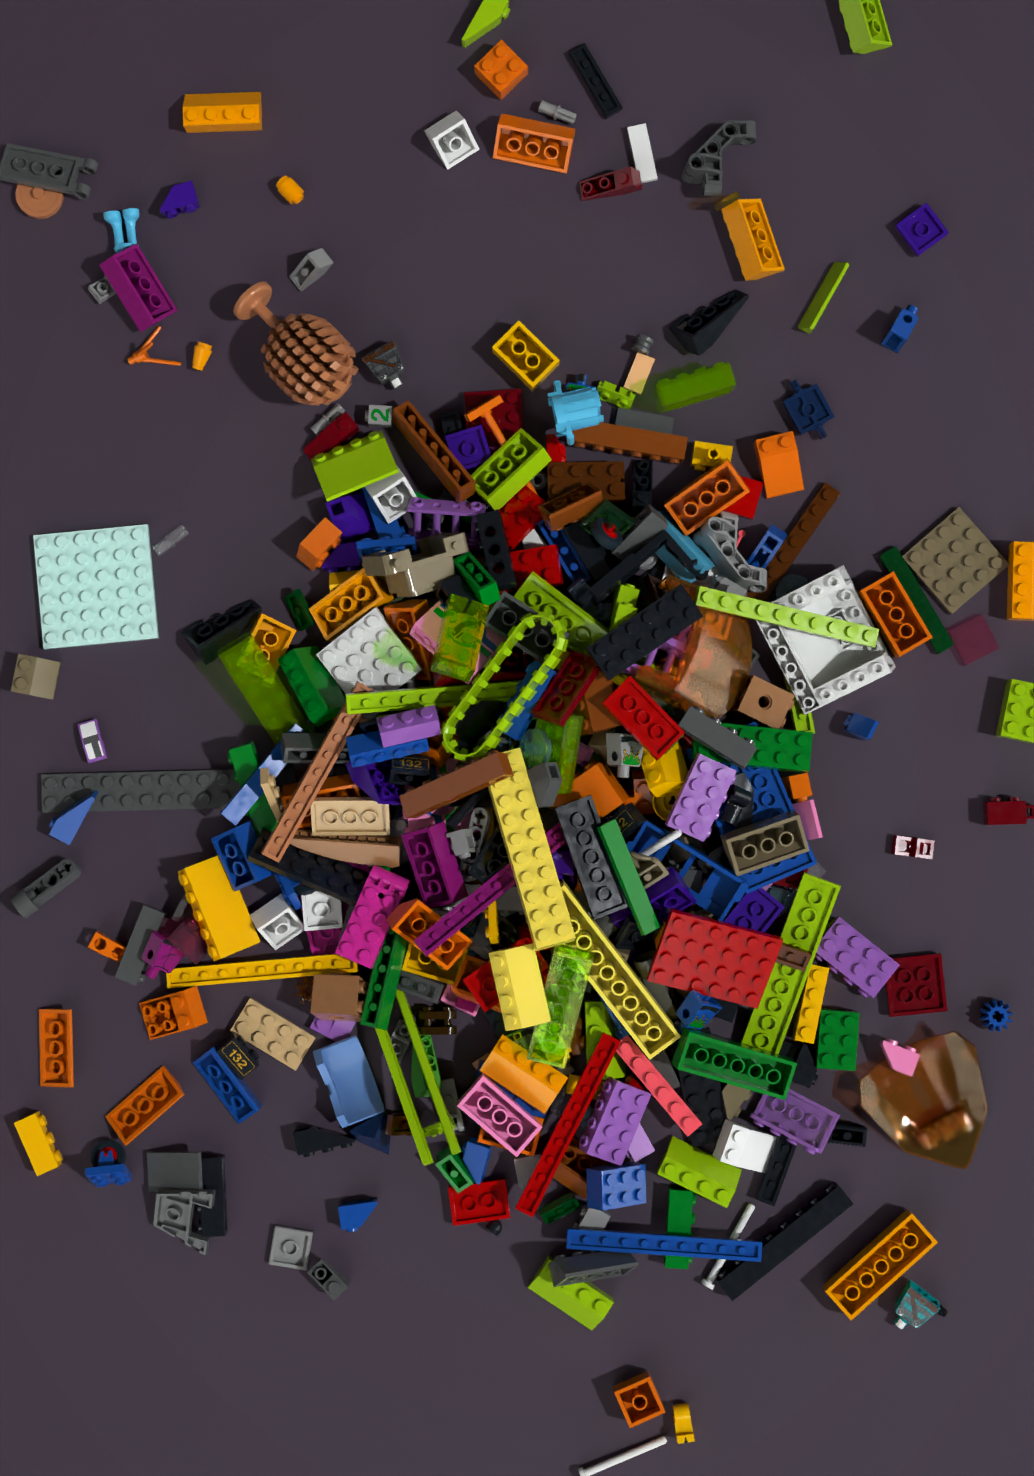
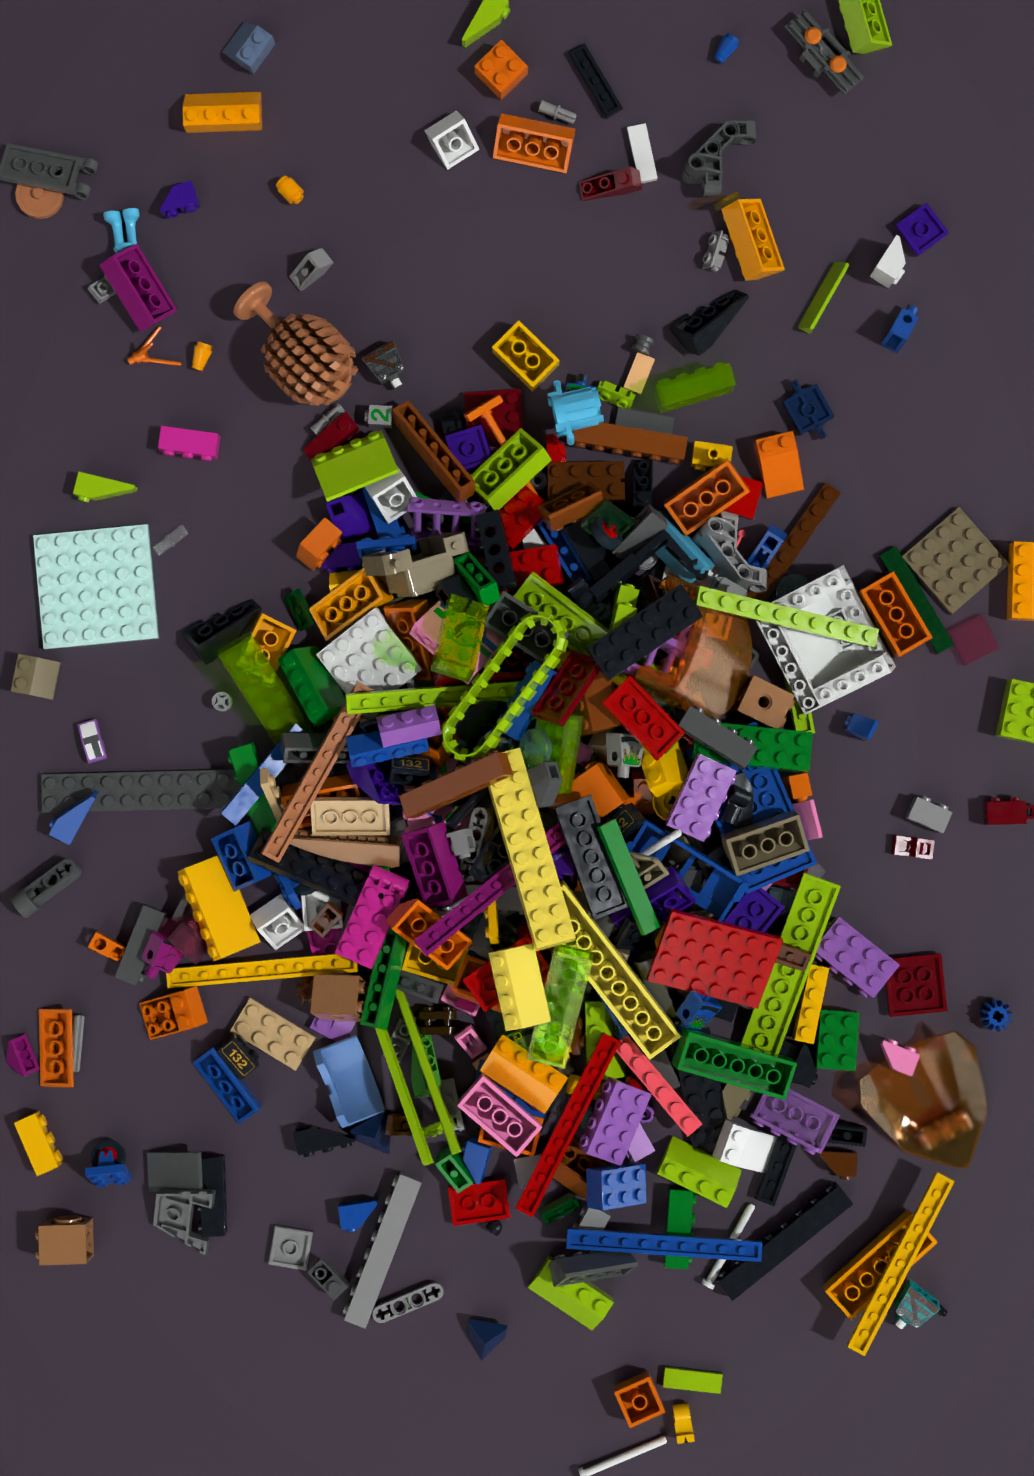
orange slope [105,1066,185,1146] -> none
none -> magenta slope [6,1034,40,1077]
none -> medium nougat brick [35,1215,94,1265]
none -> light grey axle [72,1015,85,1072]
none -> lime slope [73,472,138,503]
none -> dark pink brick [158,426,221,461]
none -> light grey wheel [212,692,233,711]
none -> sand blue slope [222,21,275,75]
none -> reddish brown slope [308,902,344,938]
none -> light grey brick [343,1171,423,1329]
none -> light grey beam [372,1281,444,1323]
none -> bright pink slope [454,1024,487,1059]
none -> dark blue slope [467,1319,508,1361]
none -> medium lavender plate [640,1105,654,1123]
none -> lime tile [662,1366,723,1394]
none -> light grey hinge [702,230,730,272]
none -> blue cone [714,33,739,64]
none -> dark grey piece [785,9,865,95]
none -> reddish brown slope [816,1149,858,1180]
none -> yellow plate [846,1171,955,1356]
none -> white slope [870,235,906,289]
none -> light grey brick [905,795,953,834]

